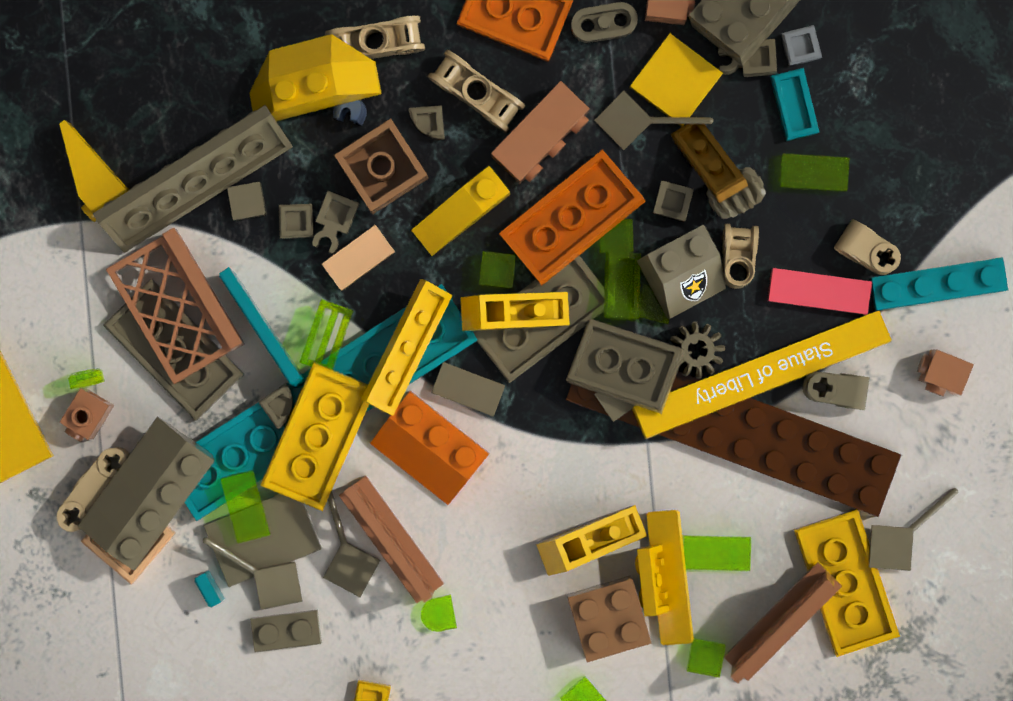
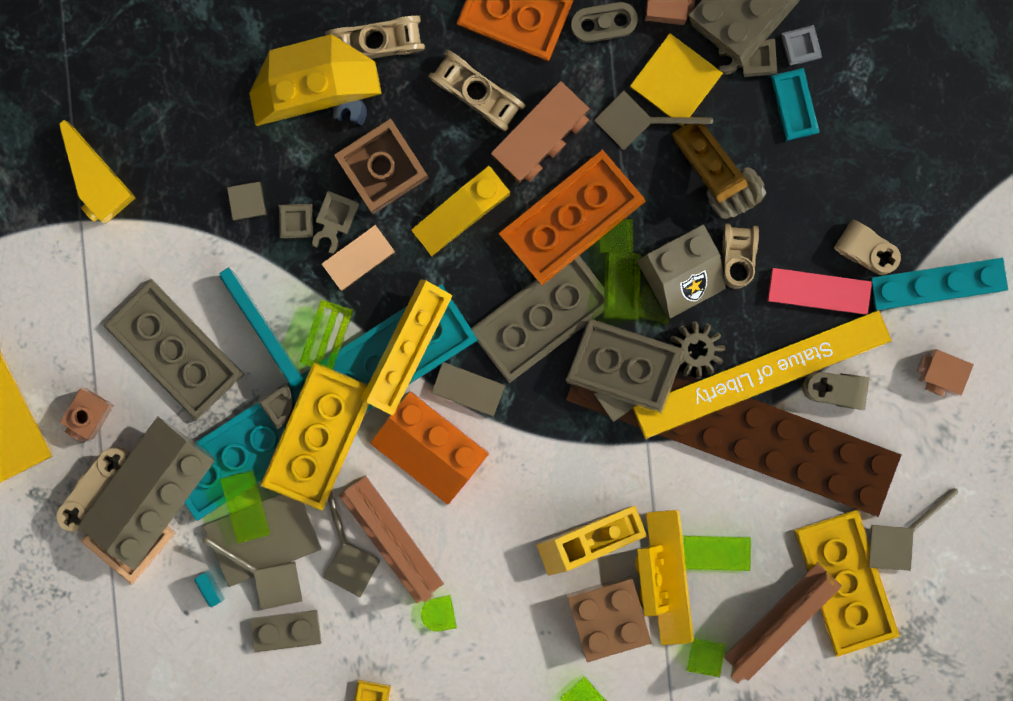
clear neon green tile [68,368,105,389] -> none
dark tan plate [93,105,293,253] -> none
nougat fence [106,228,245,385] -> none
dark tan tile [409,105,445,140] -> none
yellow slope [460,292,570,331] -> none
clear neon green plate [479,251,516,289] -> none
dark tan plate [652,181,694,222] -> none
clear neon green tile [780,153,850,192] -> none

